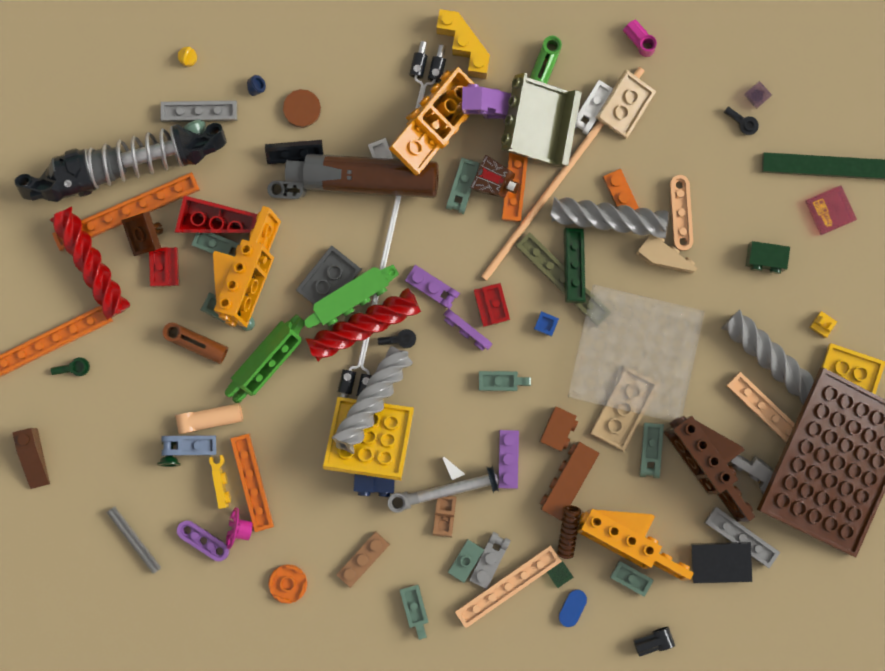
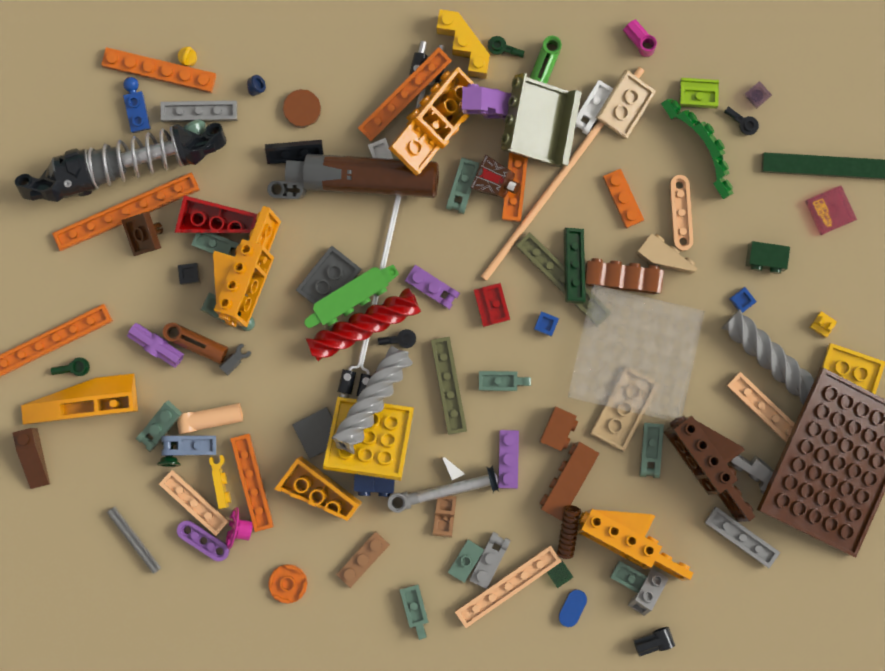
red piece [50,206,130,320] -> none
red plate [149,247,179,287] -> none
bright green hinge [225,314,305,403] -> none
medium lavender plate [443,309,493,351] -> none
light grey piece [550,197,669,238] -> none
black tile [691,542,752,583] -> none
none -> light orange wedge [21,373,138,425]
none -> orange plate [101,47,216,93]
none -> blue plate [123,77,151,133]
none -> medium lavender piece [127,323,184,368]
none -> sand green plate [136,400,182,452]
none -> light nougat plate [159,470,230,536]
none -> black plate [178,263,200,285]
none -> dark grey bar [219,344,251,375]
none -> light orange wedge [275,456,363,521]
none -> dark grey tile [292,407,333,459]
none -> orange plate [358,47,452,142]
none -> olive plate [431,337,467,435]
none -> dark green plate [488,36,525,58]
none -> dark orange brick [585,258,664,294]
none -> light grey bracket [628,569,668,616]
none -> green piece [661,99,734,199]
none -> lime plate [679,78,719,109]
none -> blue tile [729,287,757,313]

